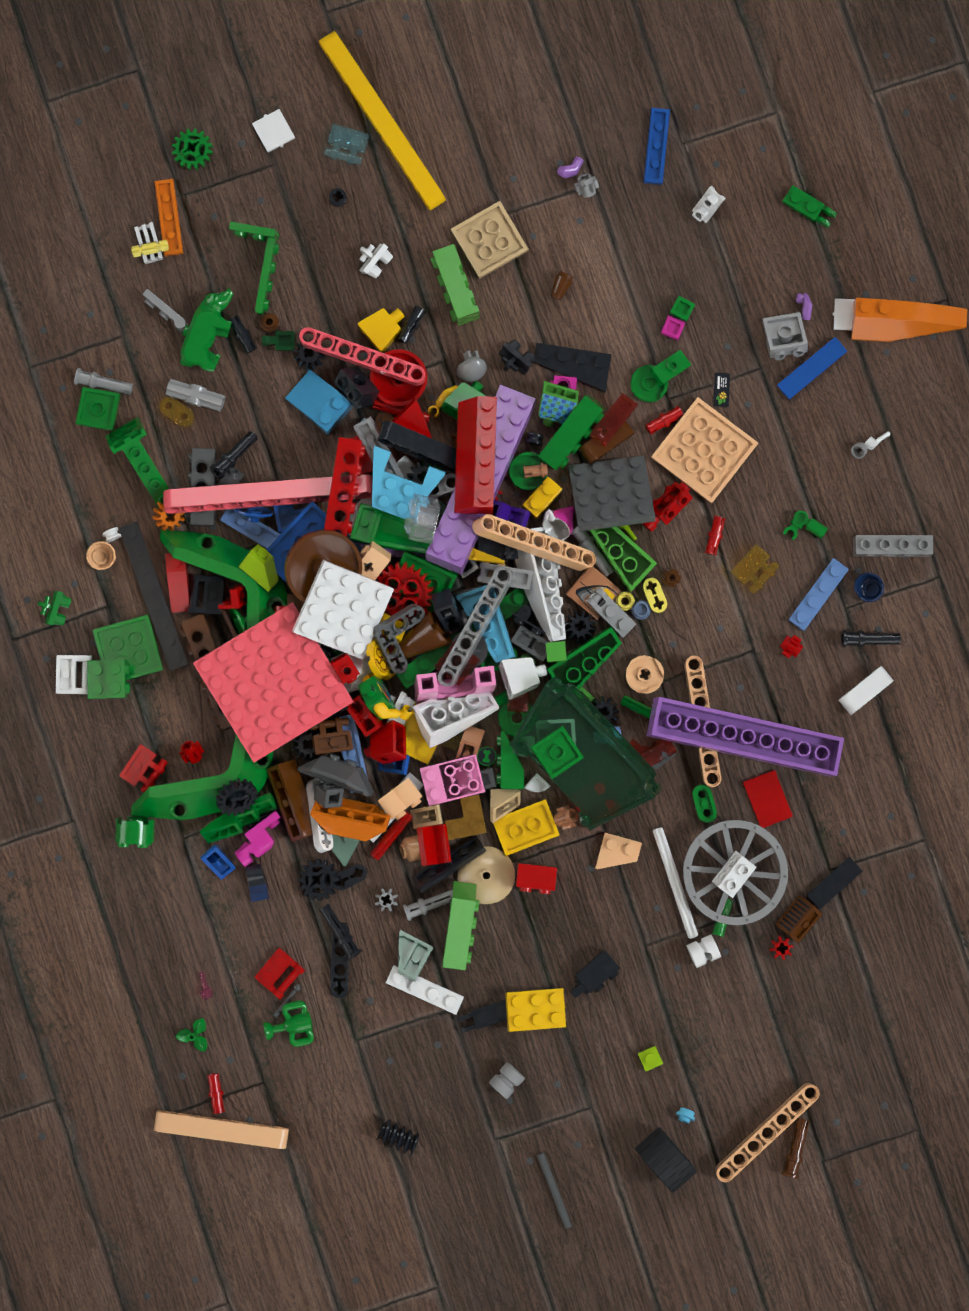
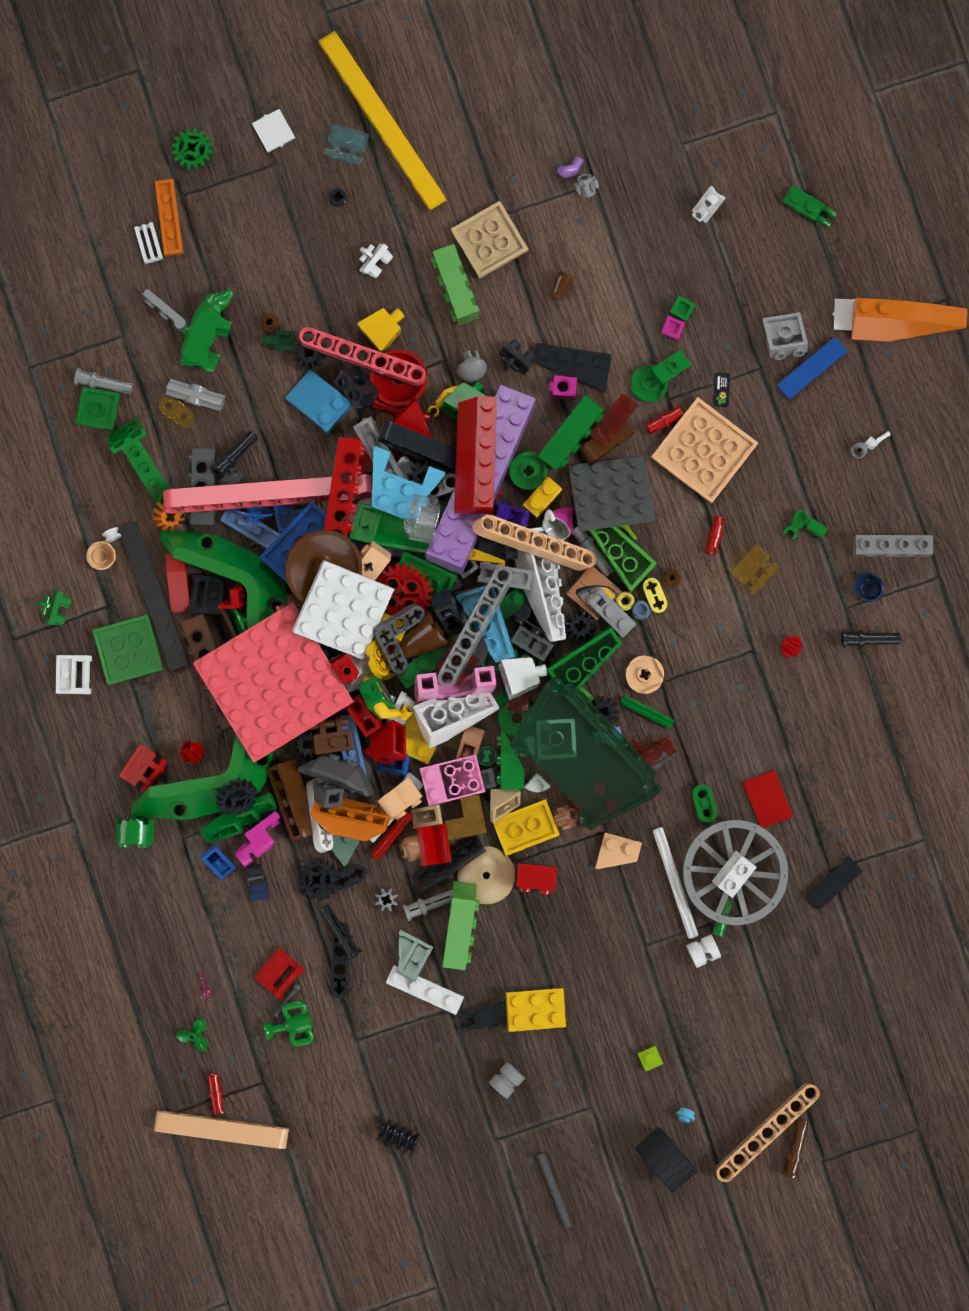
green plate [87,659,130,699] -> none
light yellow axle [131,240,169,257] -> none
black pin [228,315,257,354] -> none
green bracket [229,221,279,315] -> none
lime slope [239,544,279,592] -> none
black pin [397,306,426,344] -> none
nougat pin [524,462,548,478] -> none
black bush [525,432,544,446] -> none
green plate [530,726,584,780] -> none
torso [538,381,579,427] -> none
bright green tile [546,641,567,663] -> none
black hinge [570,950,620,998] -> none
red brick [642,482,693,532] -> none
blue tile [643,107,670,185] -> none
medium lavender brick [646,697,844,777] -> none
light nougat beam [684,656,721,787] -> none
red gear [769,936,794,960] -> none
reddish brown panel [775,895,822,943] -> none
medium blue plate [788,558,849,631] -> none
medium lavender arm [796,293,812,320] -> none
white beam [838,666,894,715] -> none

